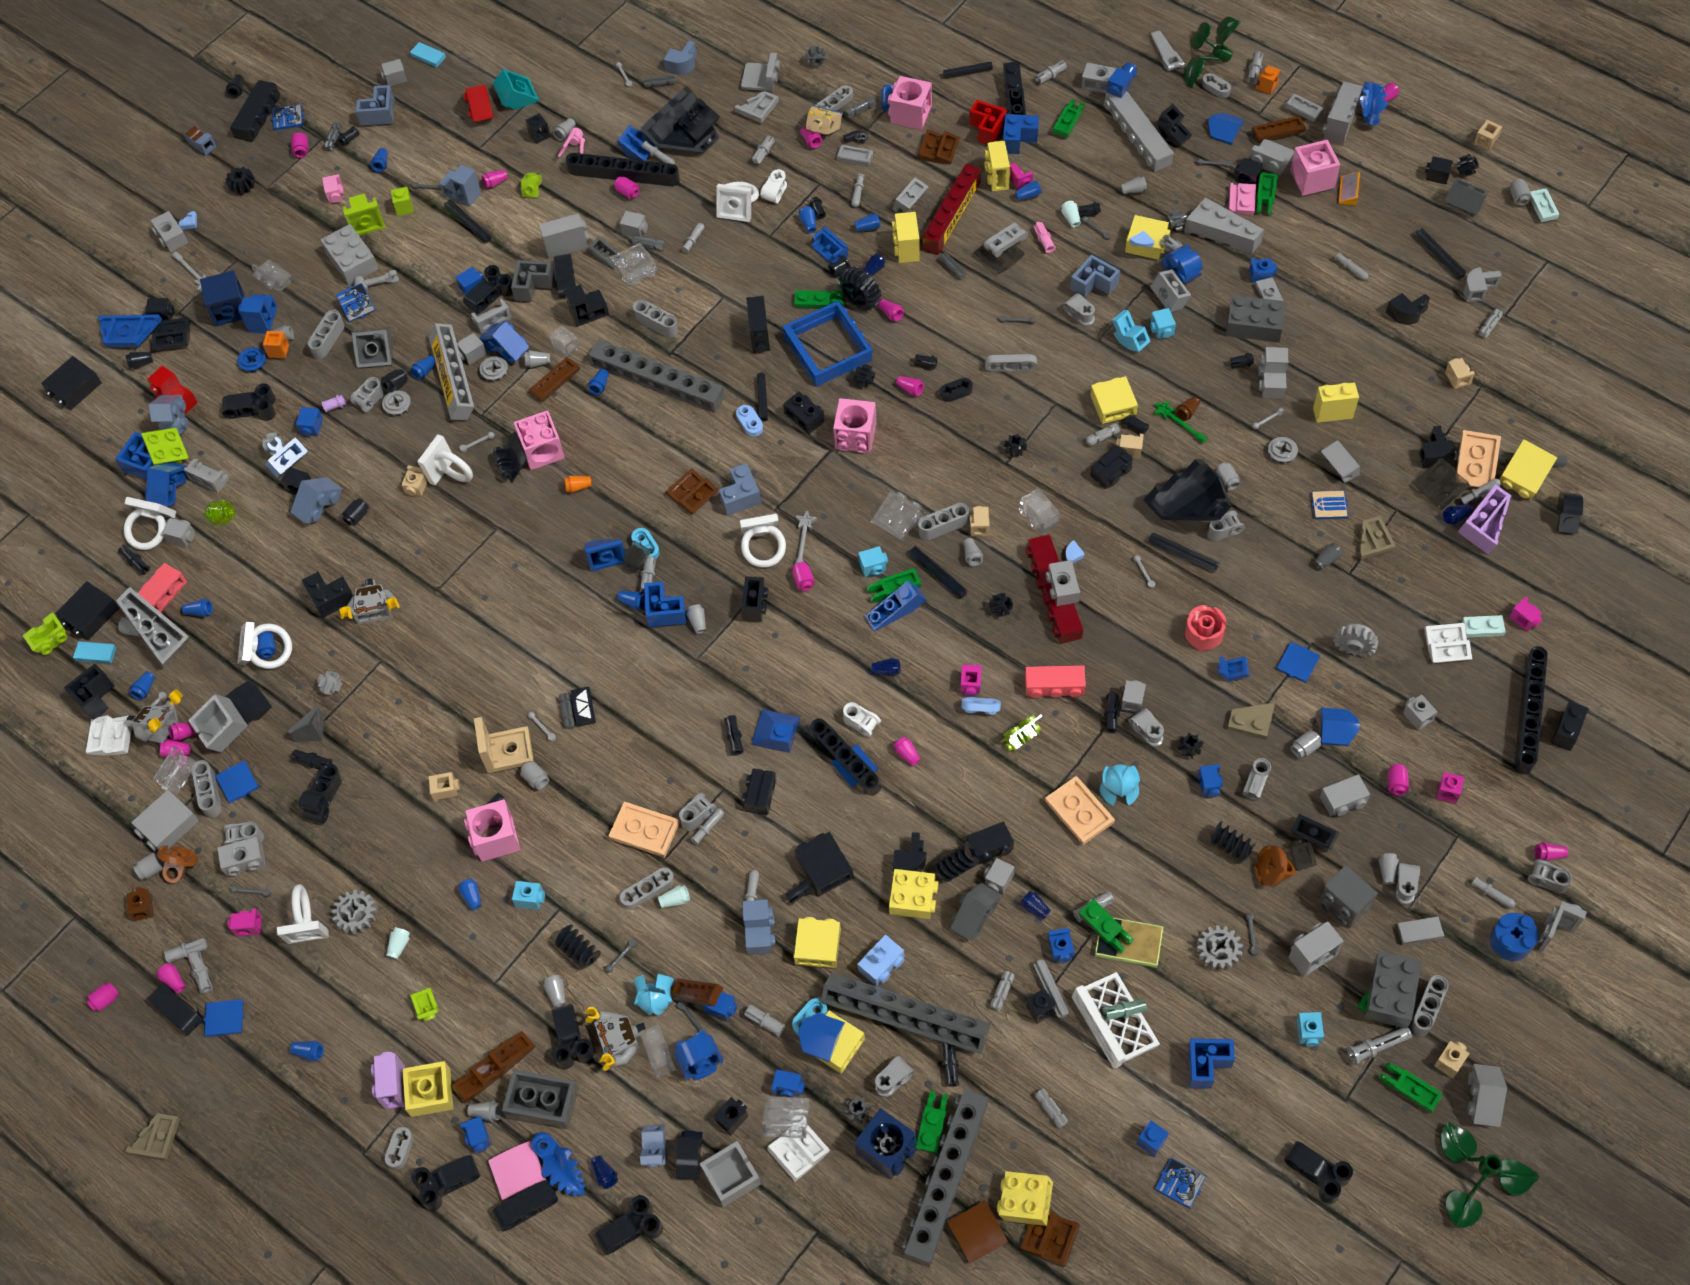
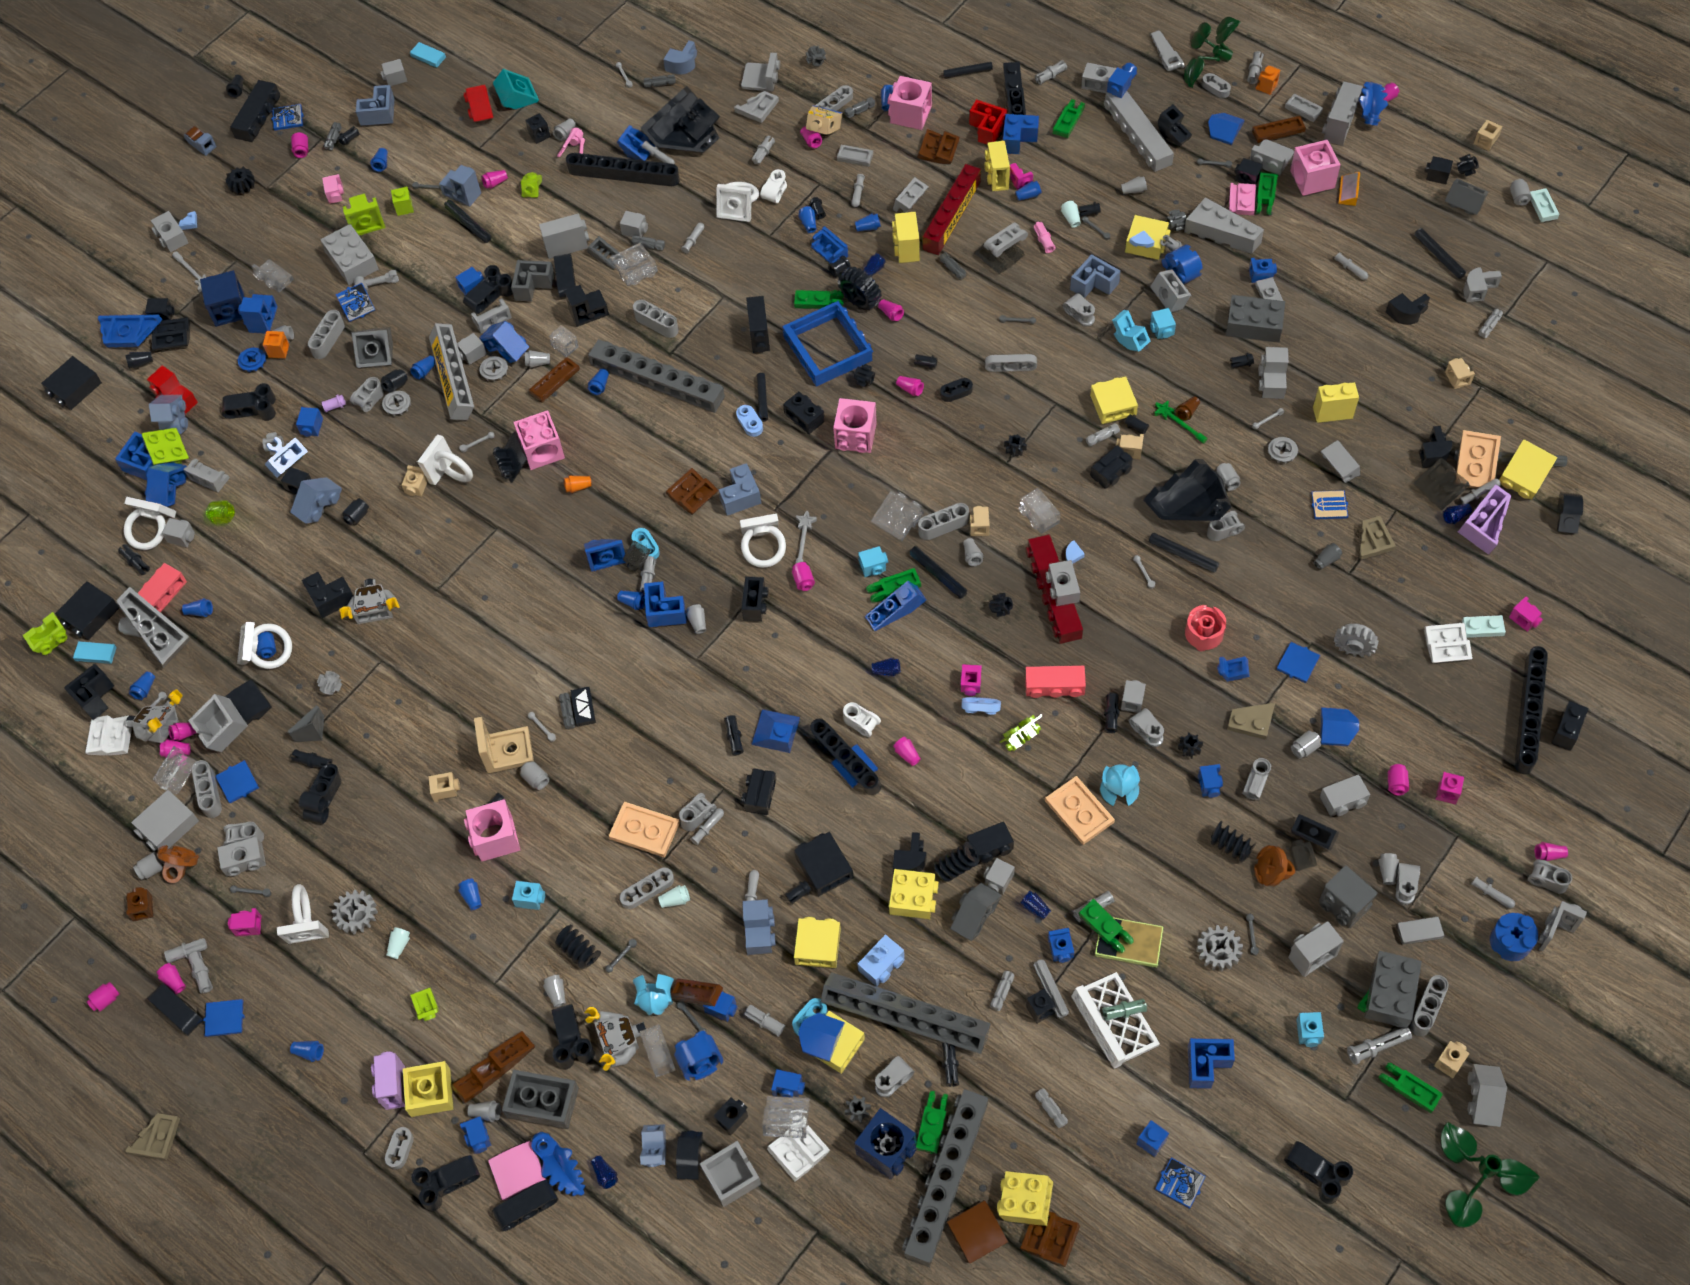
black piece [594,1195,663,1255] -> none
dark pink brick [614,177,639,199] -> none
black arm [843,130,868,143] -> none
light grey brick [1403,695,1437,731] -> none

